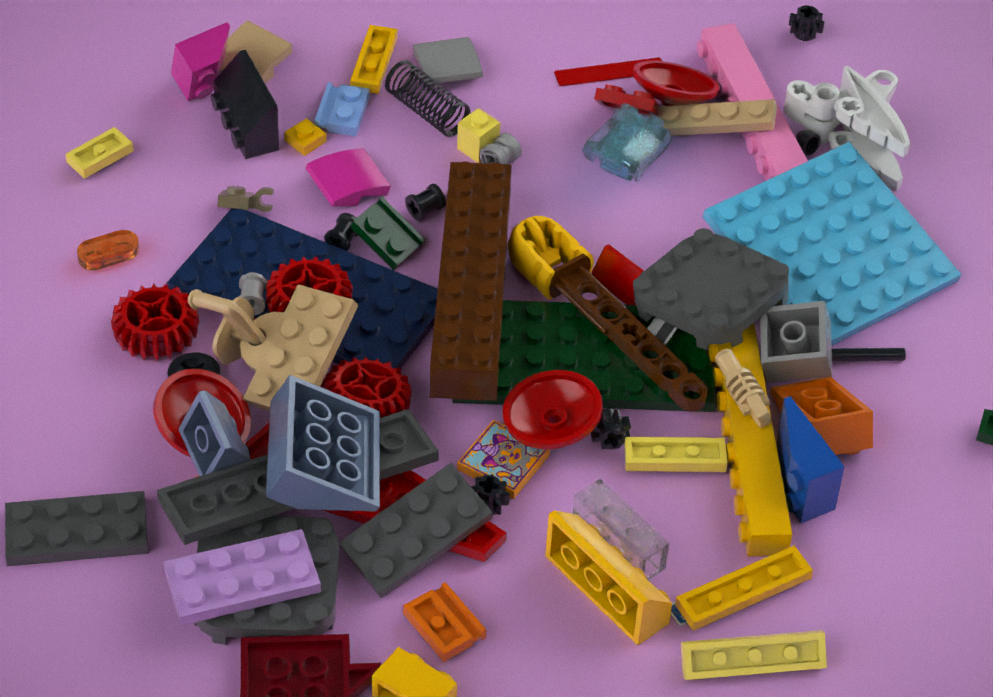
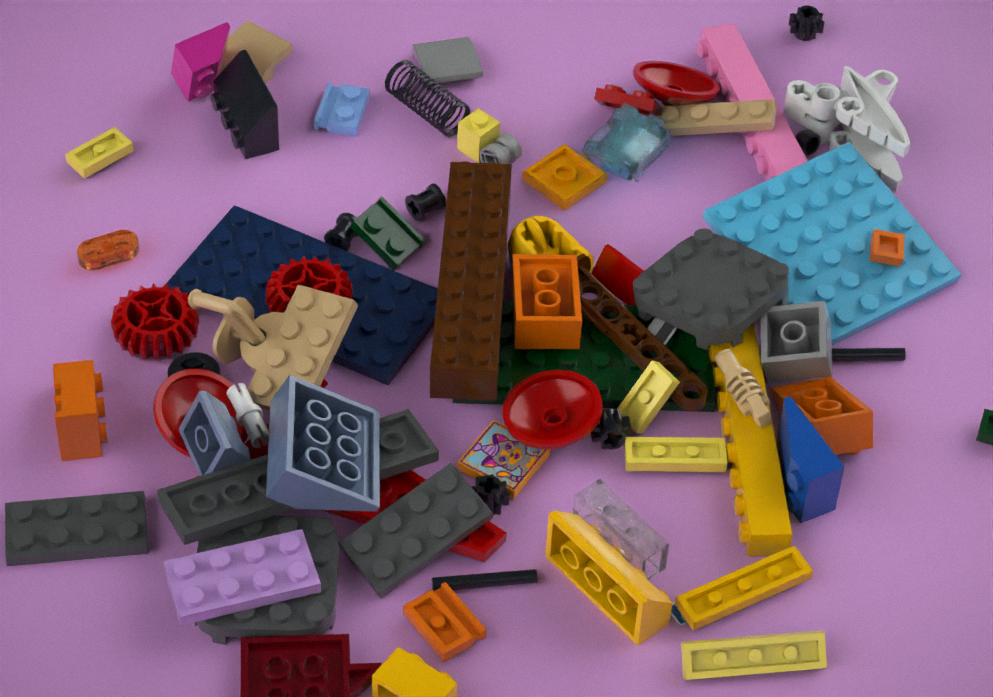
dark tan plate [217,186,274,212] -> none
light grey bush [238,272,267,315] -> none
yellow plate [284,119,327,156] -> none
dark pink slope [305,148,391,207] -> none
red gear [323,356,412,418] -> none
yellow plate [350,25,398,94] -> none
red sticker [554,57,662,86] -> none
none -> orange wedge [53,360,108,461]
none -> white pin [226,383,269,448]
none -> black bar [431,569,538,591]
none -> orange slope [512,254,582,349]
none -> light orange tile [522,144,608,211]
none -> light yellow plate [617,361,680,434]
none -> orange plate [869,229,905,267]

